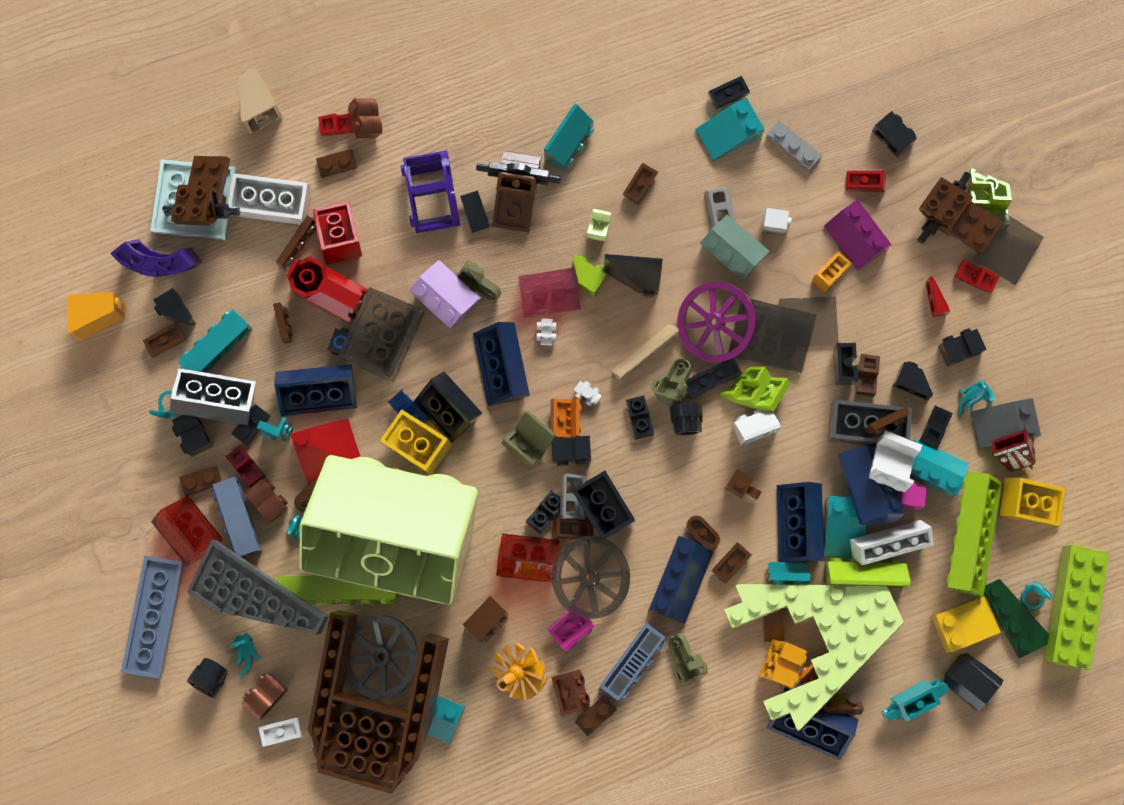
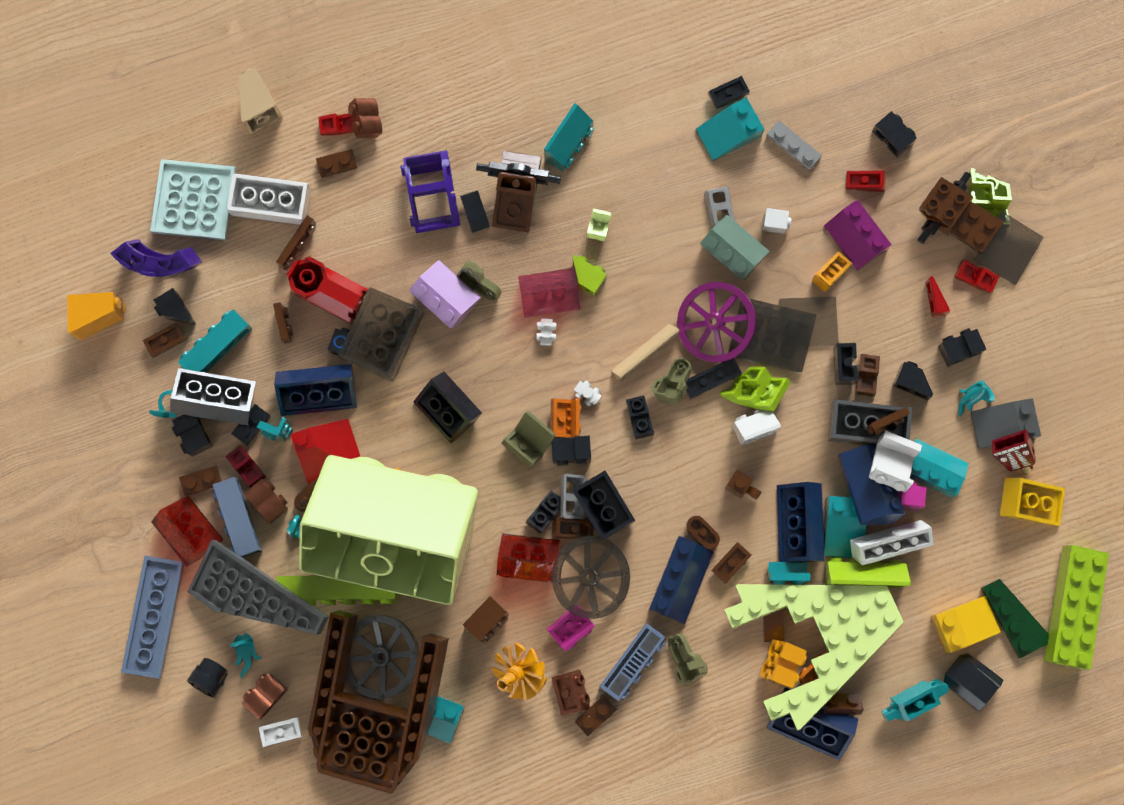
reddish brown piece [162,156,241,226] -> none
red slope [313,201,363,265] -> none
yellow slope [380,409,452,475] -> none
clear blue slope [388,389,429,424] -> none
dark blue slope [473,322,530,406] -> none
black slope [603,254,663,297] -> none
reddish brown plate [623,162,658,205] -> none
black piece [669,403,703,435] -> none
black slope [920,405,953,449] -> none
lime brick [947,472,1002,597] -> none
teal piece [1021,581,1052,610] -> none

